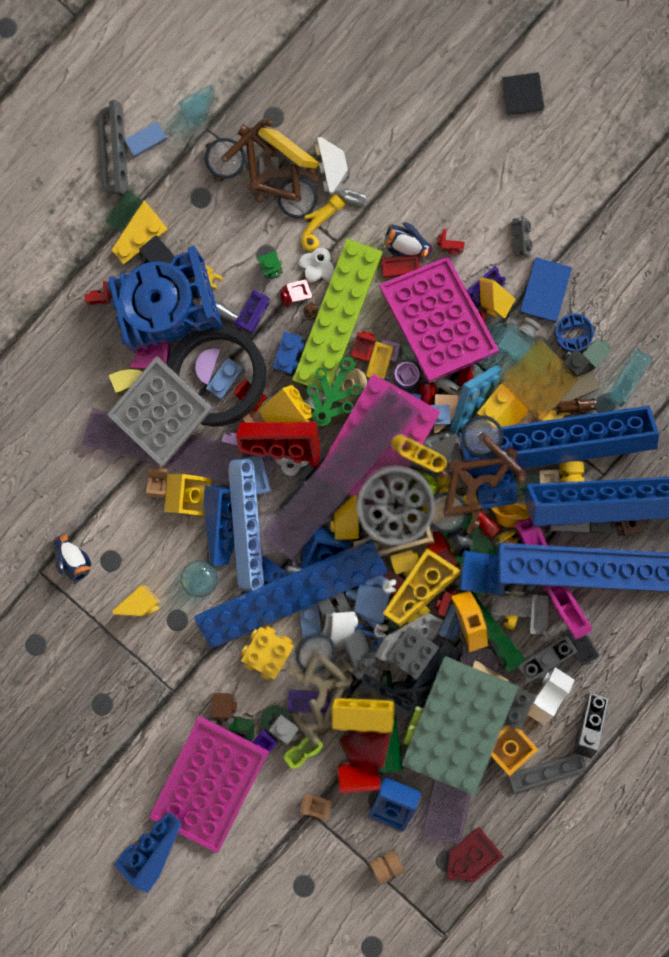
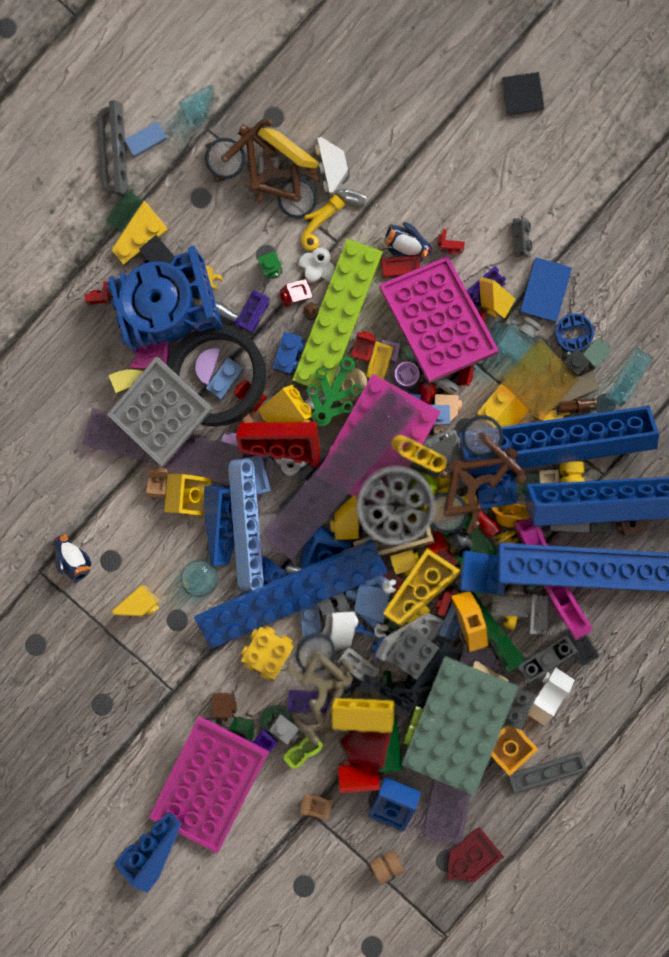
dark grey hinge [344,627,379,677] -> none
dark azure plate [449,365,502,434] -> none
black slope [573,693,609,759] -> none

